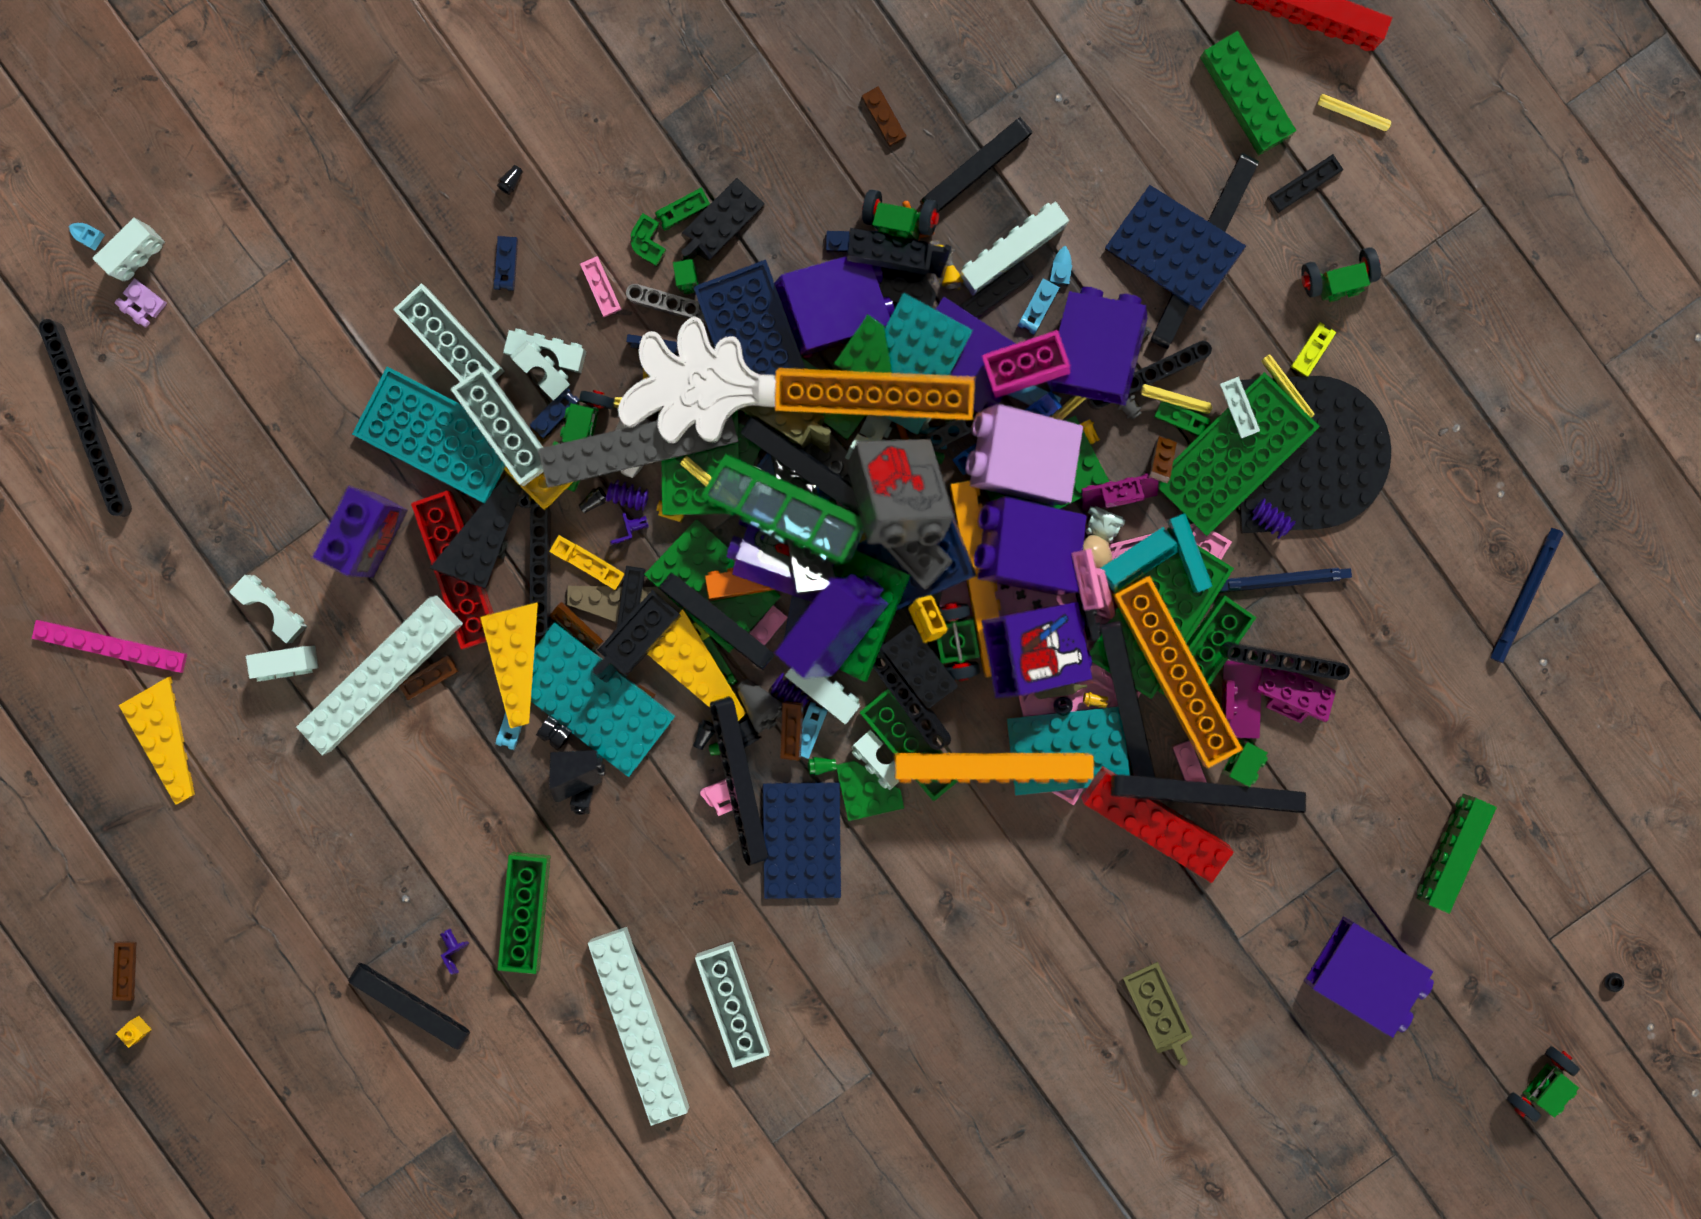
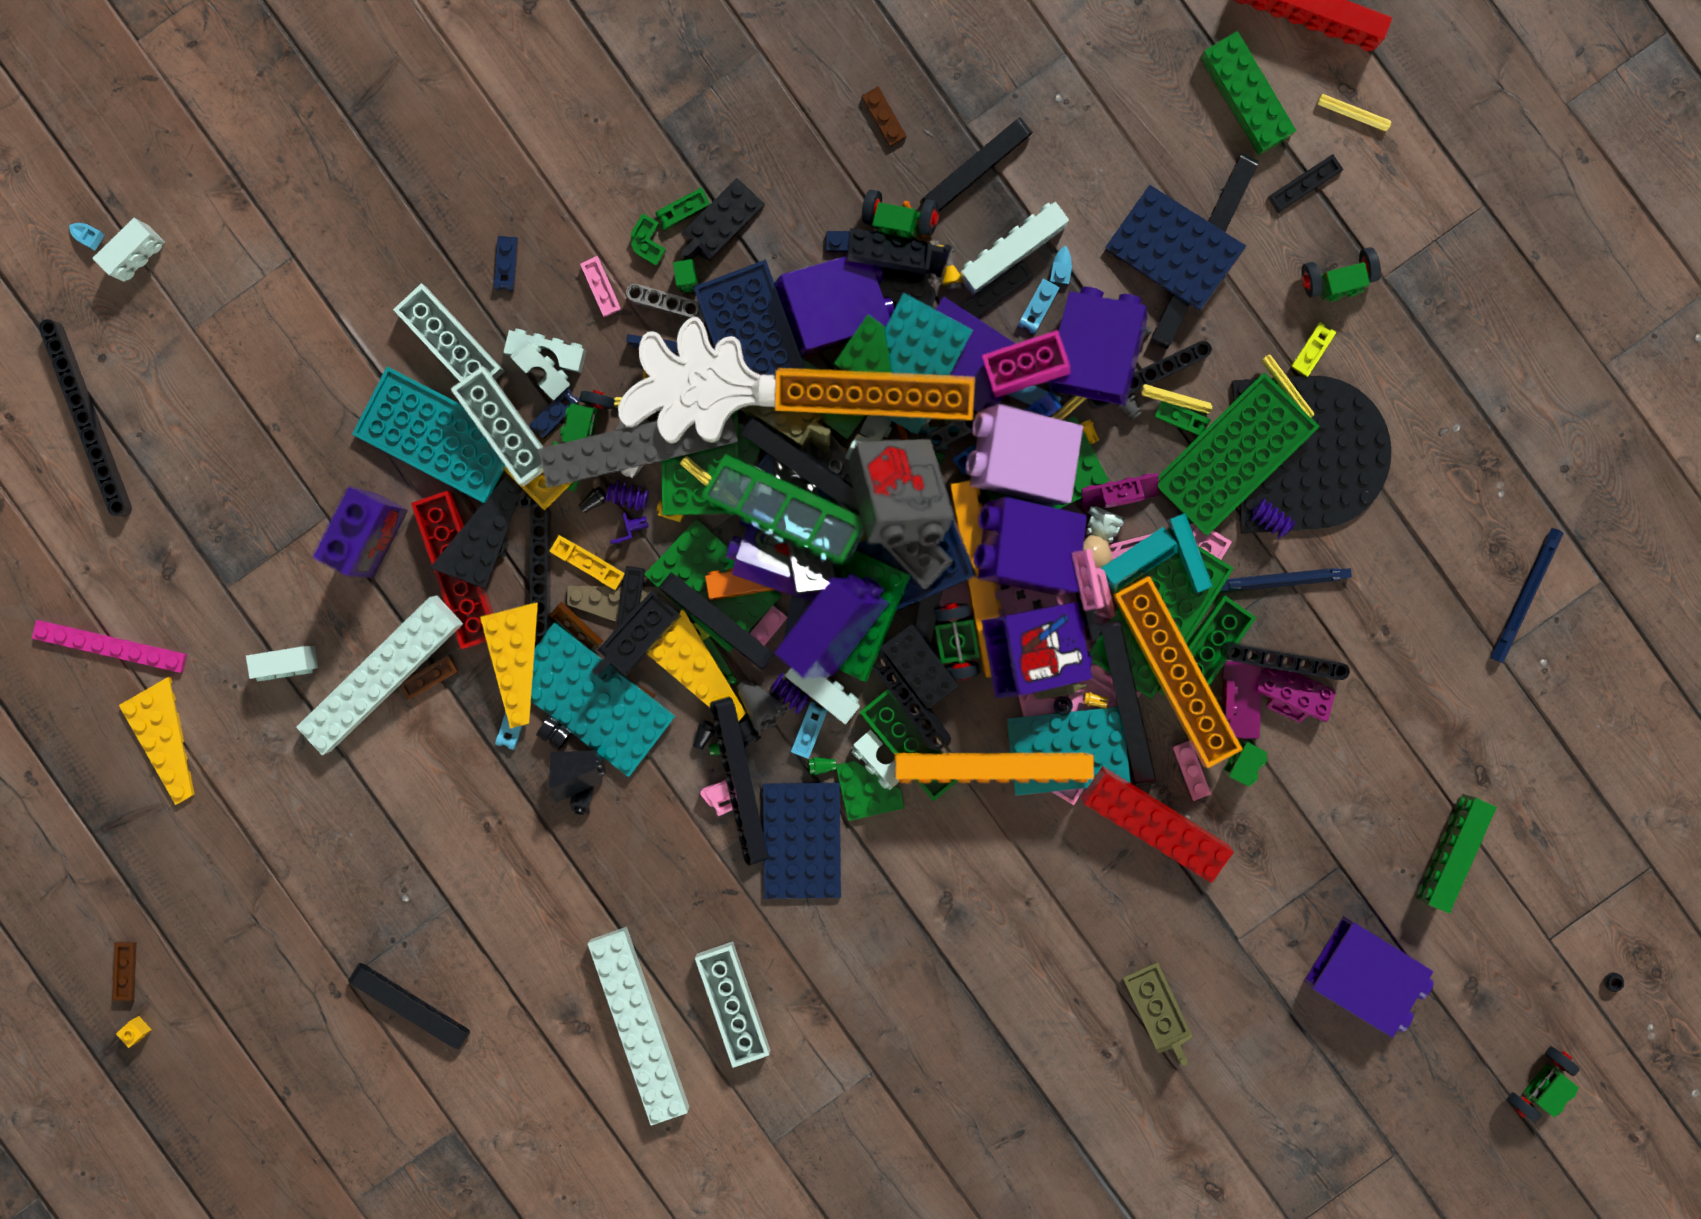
lavender plate [115,278,167,328] -> none
light aqua arch [229,575,307,644] -> none
dark purple bracket [440,929,469,975] -> none
black cone [497,165,523,195] -> none
green brick [498,852,551,974] -> none
reddish brown plate [780,701,804,761] -> none
yellow brick [908,595,948,643] -> none
black beam [1111,775,1306,813] -> none
reddish brown plate [1149,436,1177,483] -> none
light aqua plate [1220,377,1260,439] -> none

